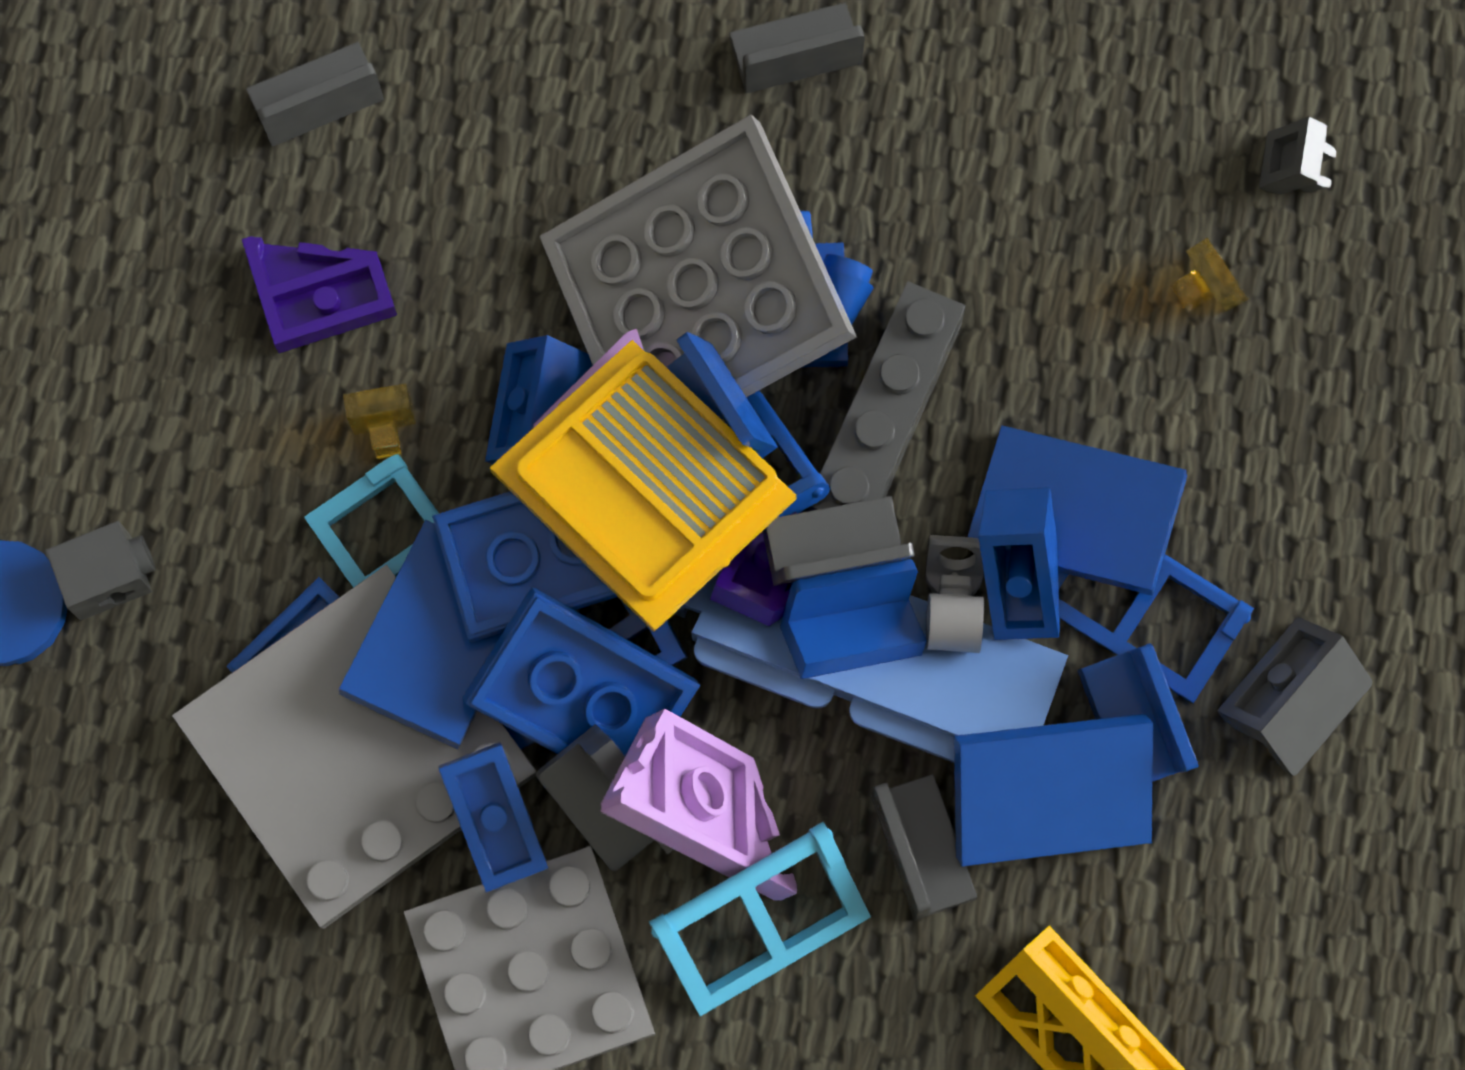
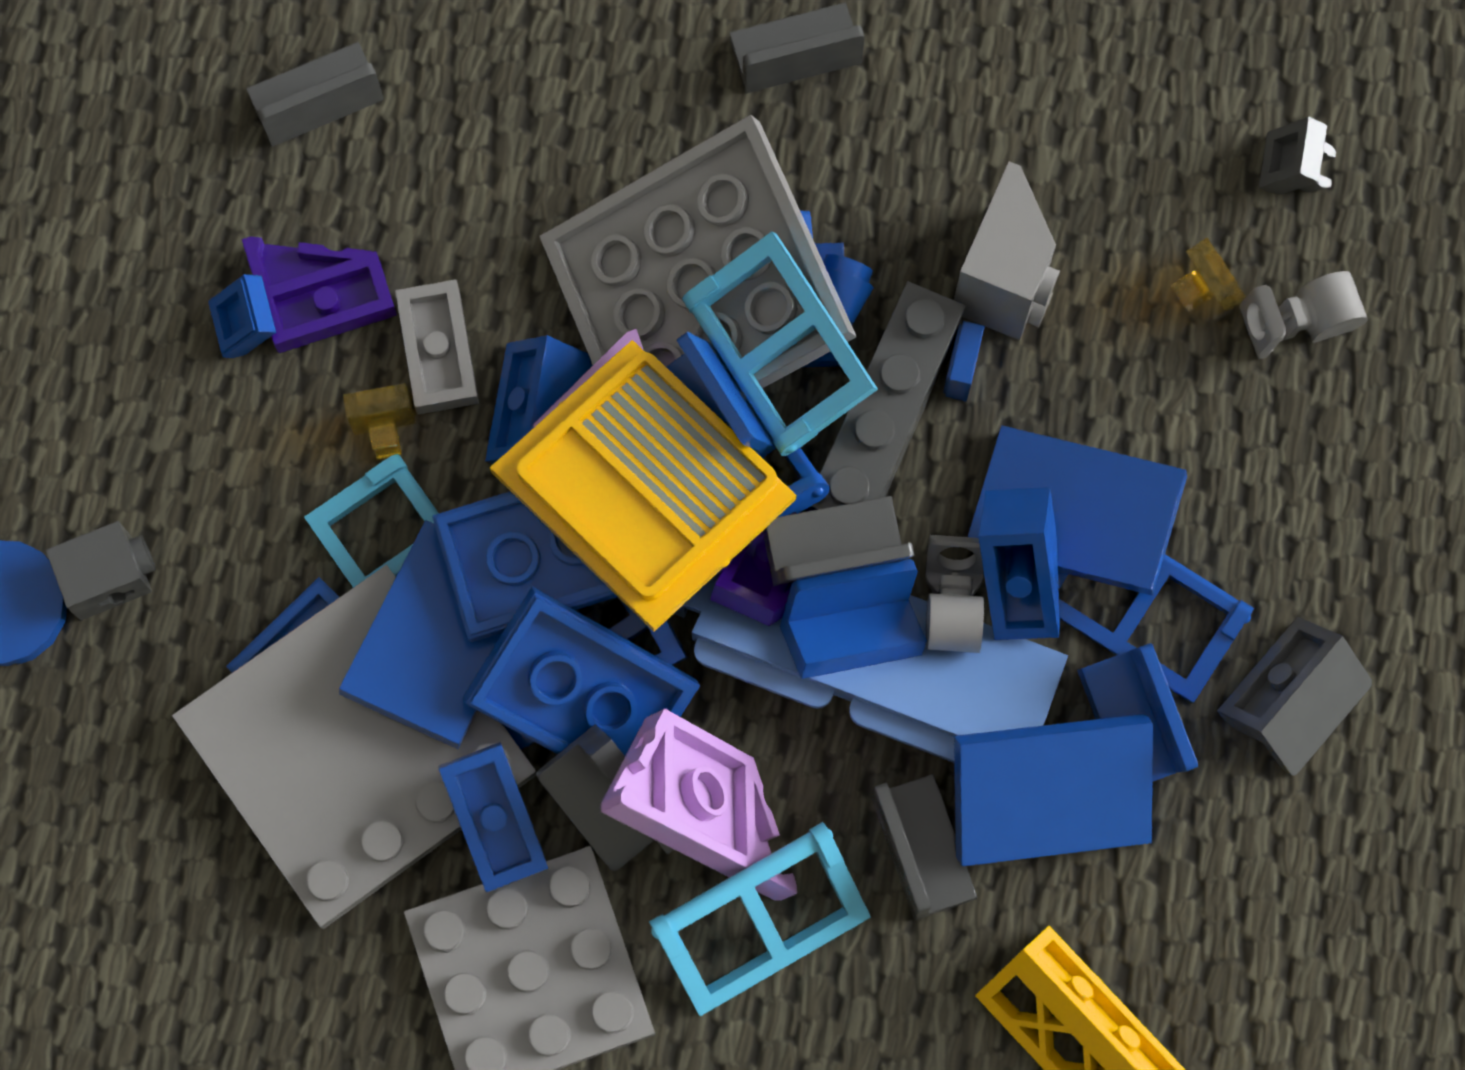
none -> blue tile [208,274,276,358]
none -> light grey plate [395,279,479,415]
none -> medium azure window [682,231,878,456]
none -> blue tile [943,321,985,402]
none -> light grey slope [954,161,1060,340]
none -> light grey leg [1239,271,1368,359]

